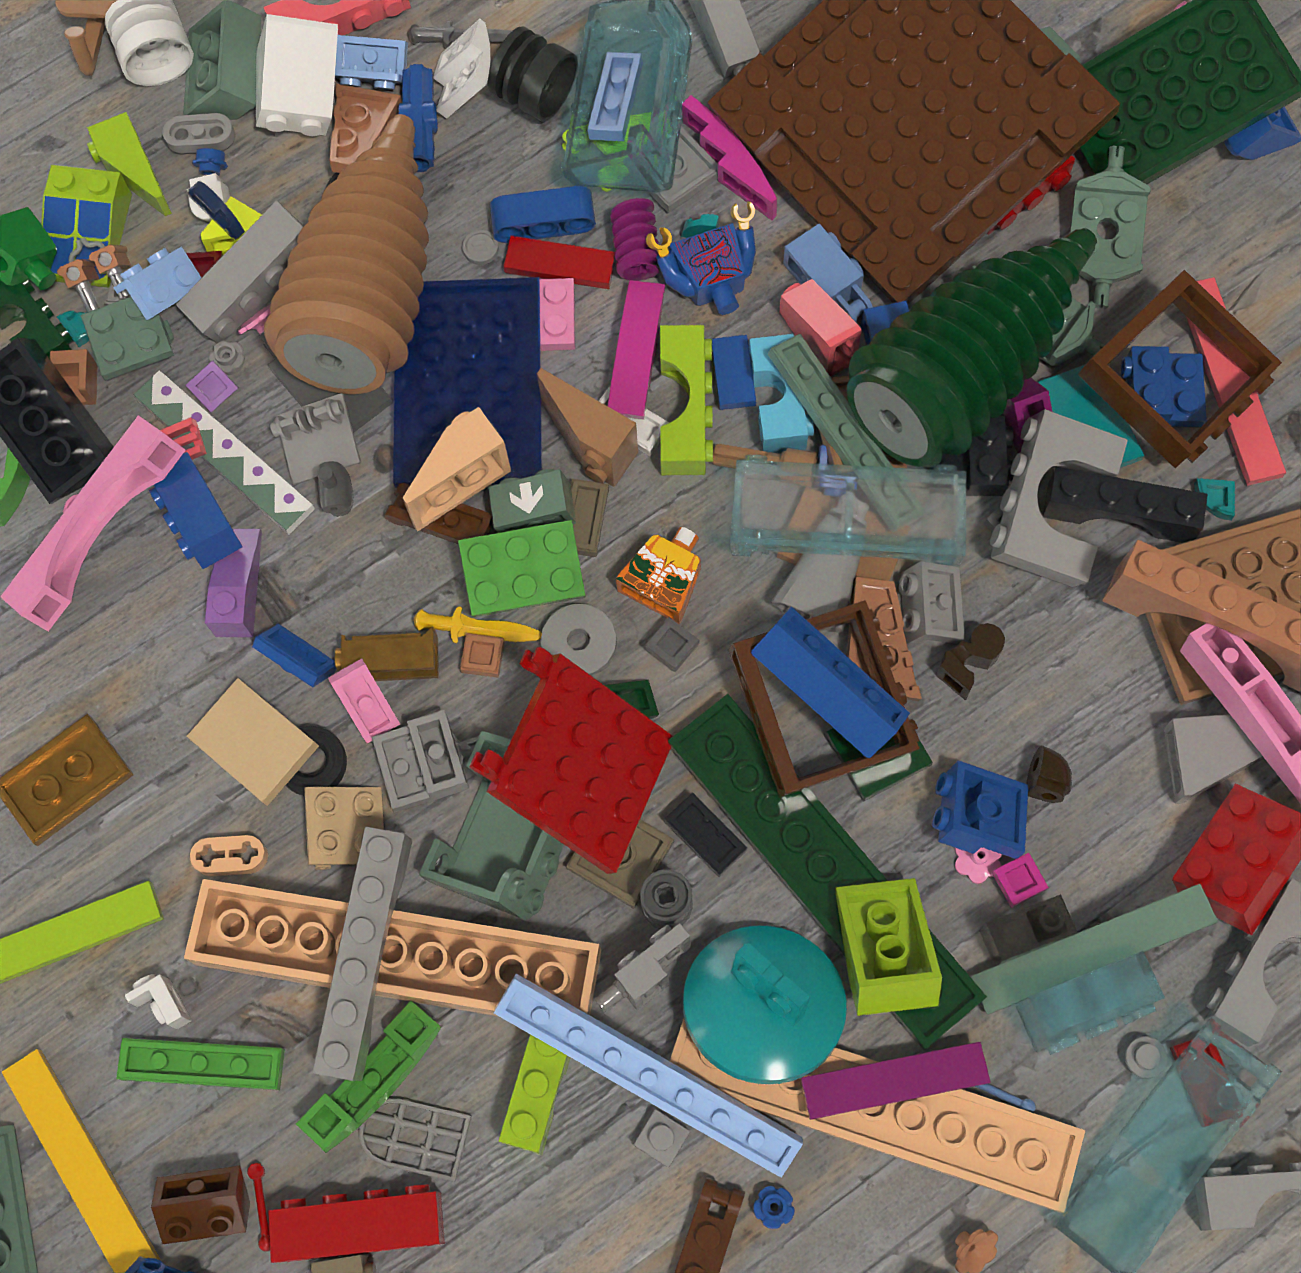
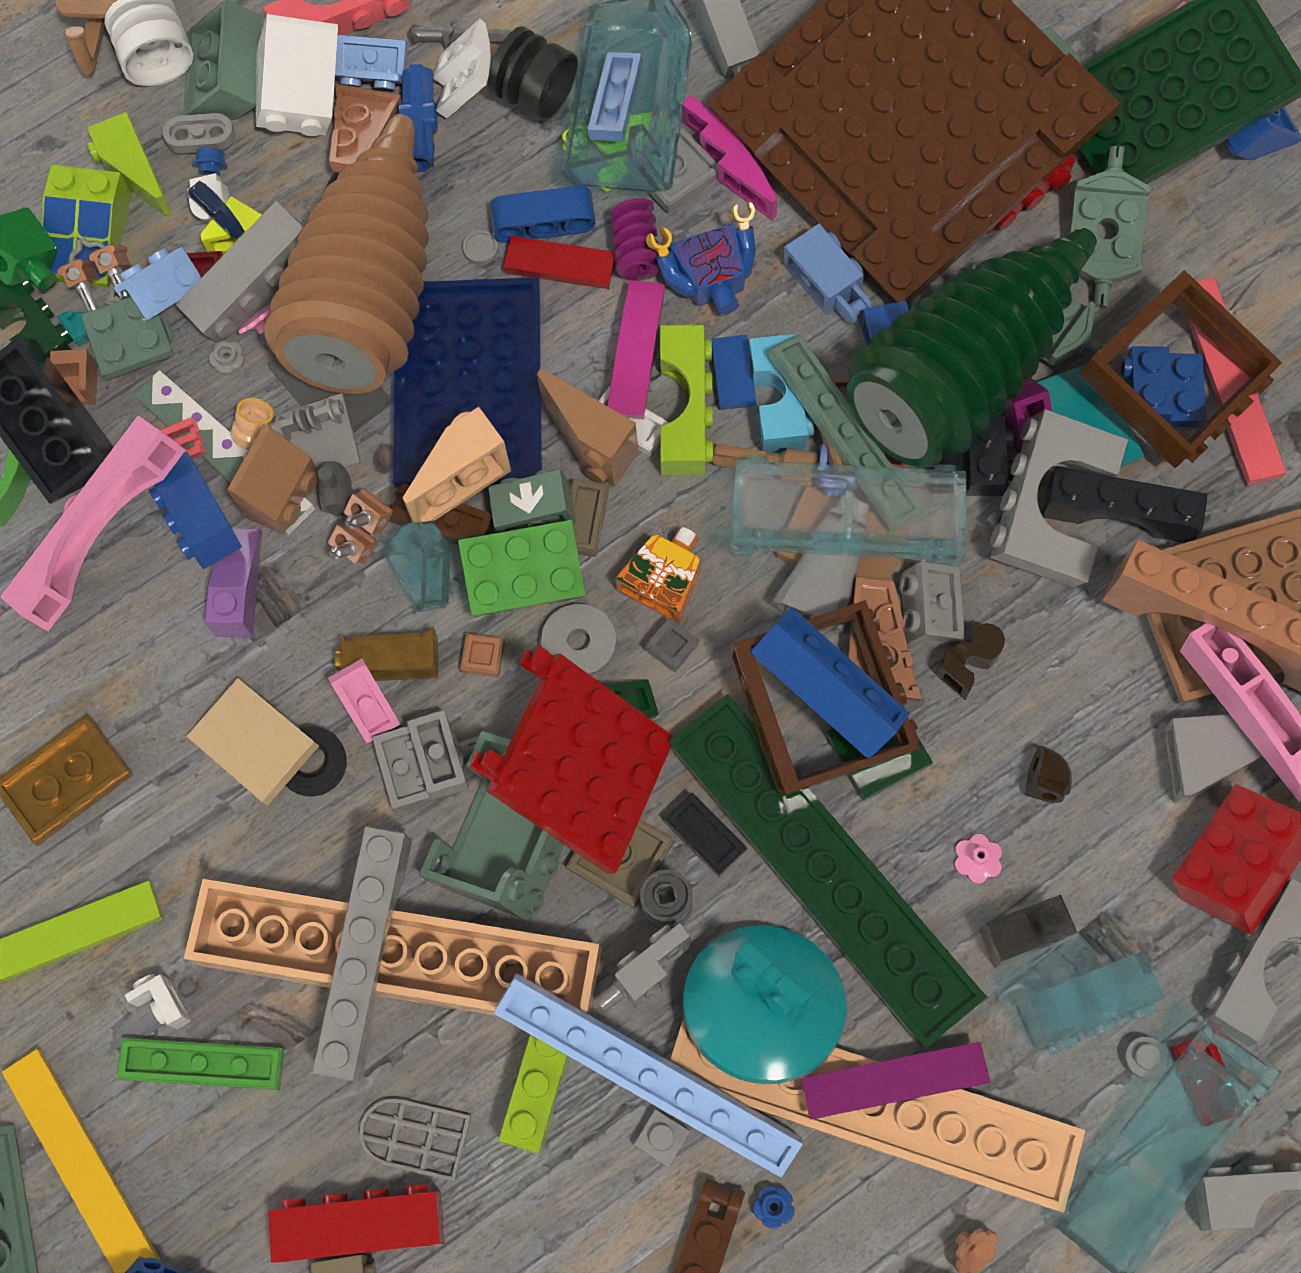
reddish brown brick [151,1165,250,1244] -> none
medium lavender plate [186,361,239,412] -> none
light nougat beam [190,835,268,876] -> none
red hinge [247,1163,270,1252] -> none
blue plate [252,624,336,687] -> none
bright green slope [296,1001,441,1153] -> none
tan hinge [304,787,384,870] -> none
yellow sword [414,606,542,643] -> none
bright pink plate [538,278,575,351] -> none
teal tile [681,214,719,238] -> none
coral slope [779,279,862,377] -> none
lime slope [836,878,942,1016] -> none
blue plate [932,760,1028,859] -> none
sand green tile [971,884,1218,1015] -> none
medium blue hinge [975,1084,1036,1113] -> none
dark pink plate [992,853,1049,908] -> none
teal tile [1194,478,1235,521] -> none
none -> medium nougat slope [227,425,318,535]
none -> light nougat wheel [230,398,274,450]
none -> nougat piece [328,488,393,564]
none -> clear light blue slope [382,521,451,612]

